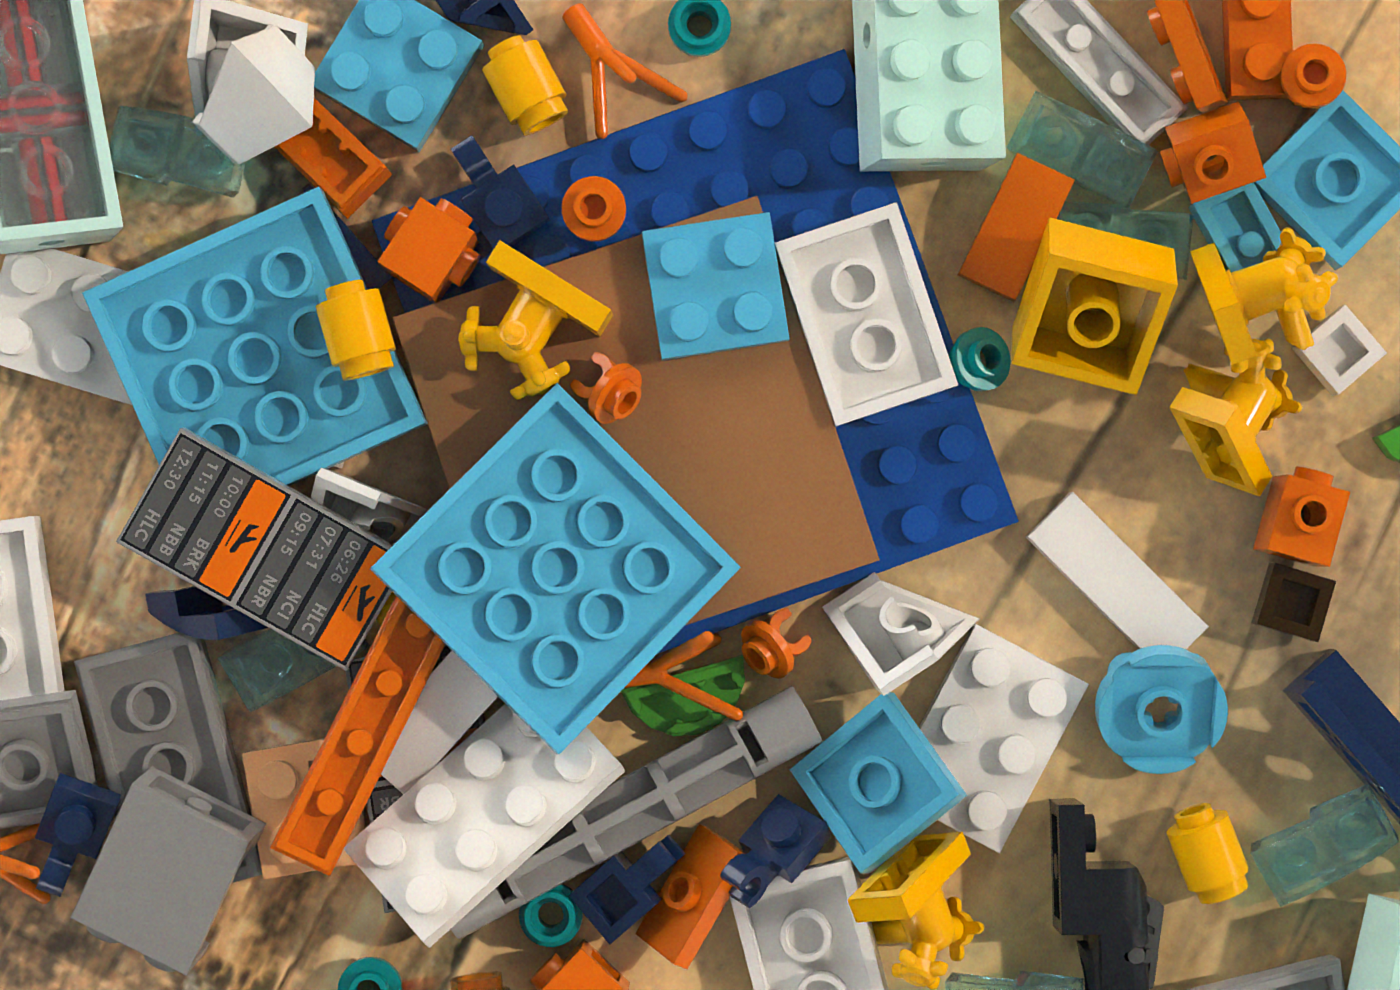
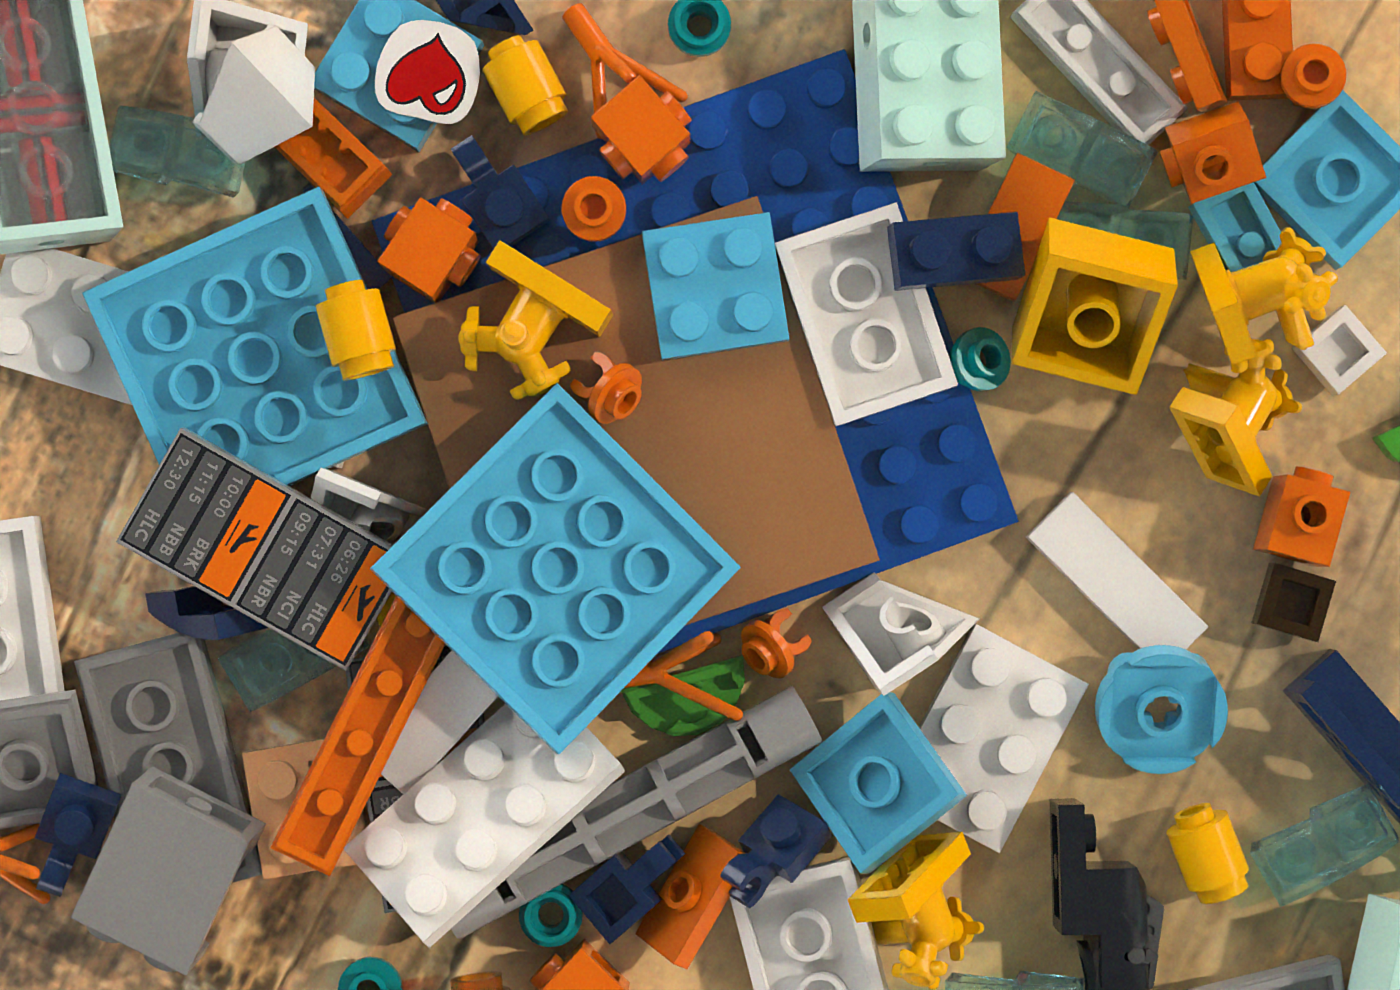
none -> sticker [375,20,480,124]
none -> orange brick [591,75,692,185]
none -> dark blue plate [887,212,1026,291]

